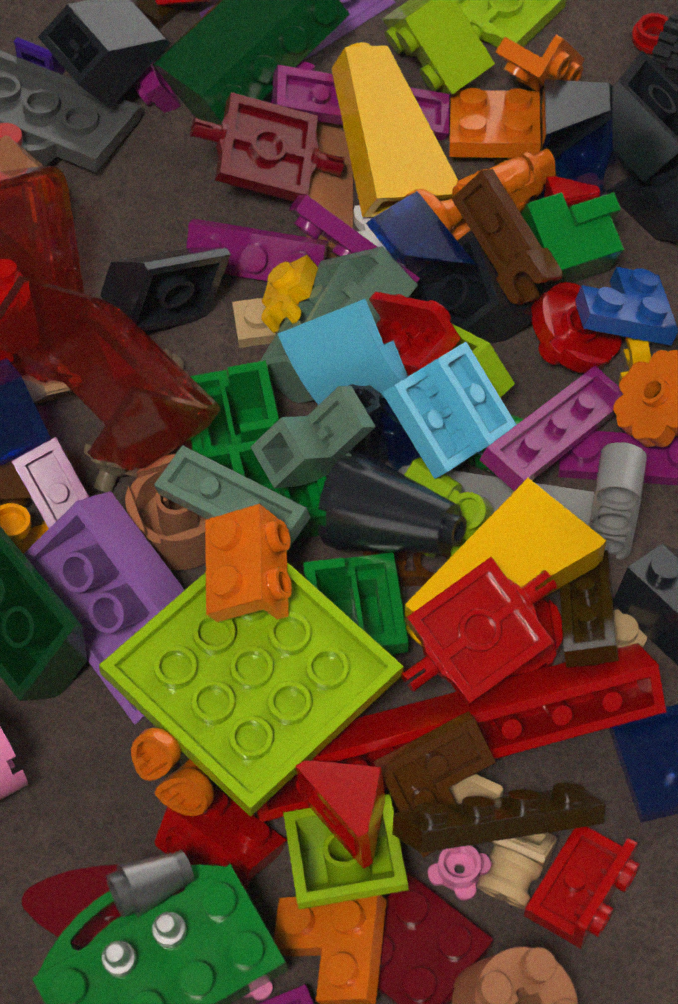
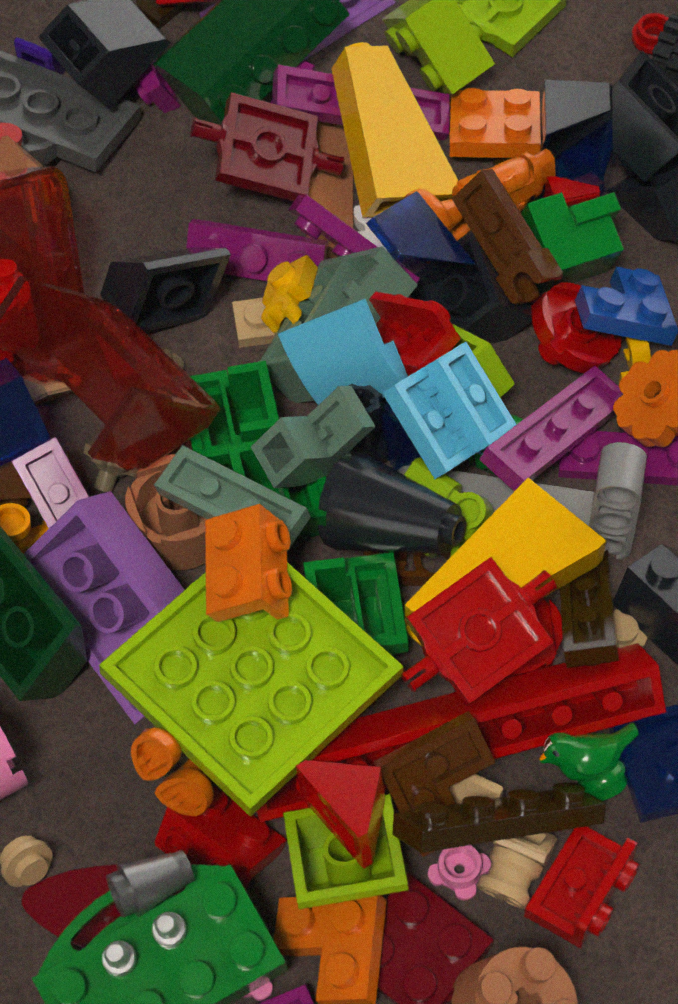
orange bracket [495,35,585,91] -> none
none -> tan plate [0,835,53,887]
none -> green animal [539,723,639,801]

